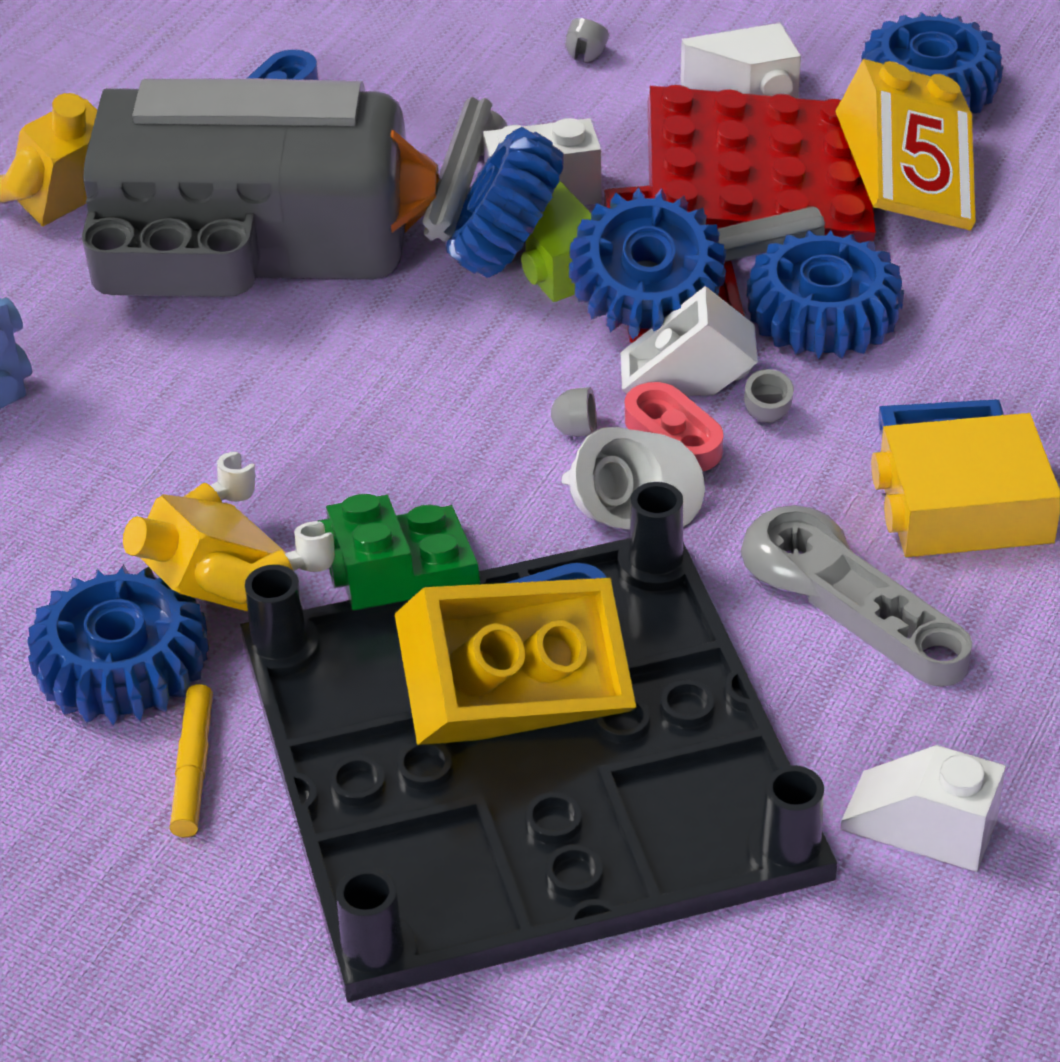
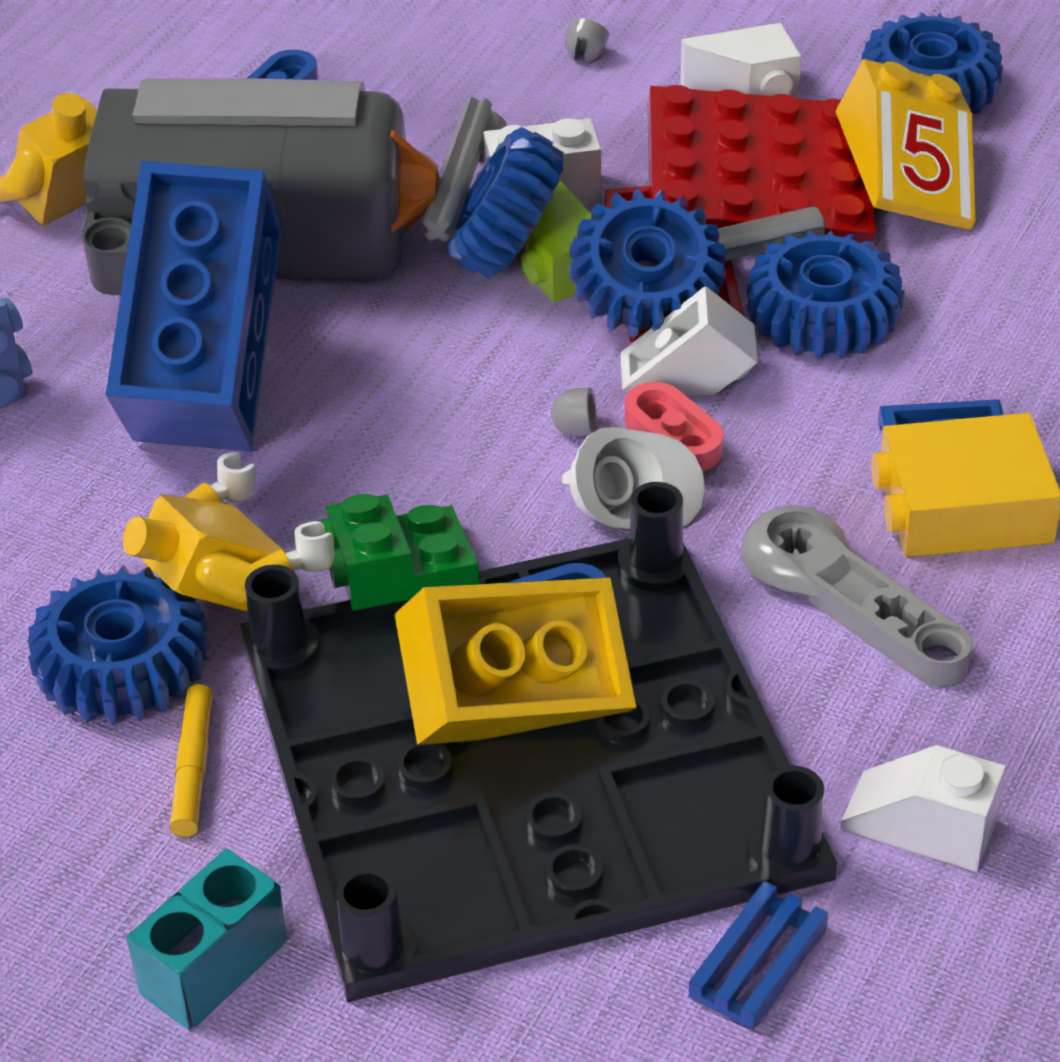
light grey hinge [744,369,794,423] -> none
none -> blue brick [105,161,282,452]
none -> teal piece [126,848,286,1031]
none -> blue tile [689,881,828,1030]

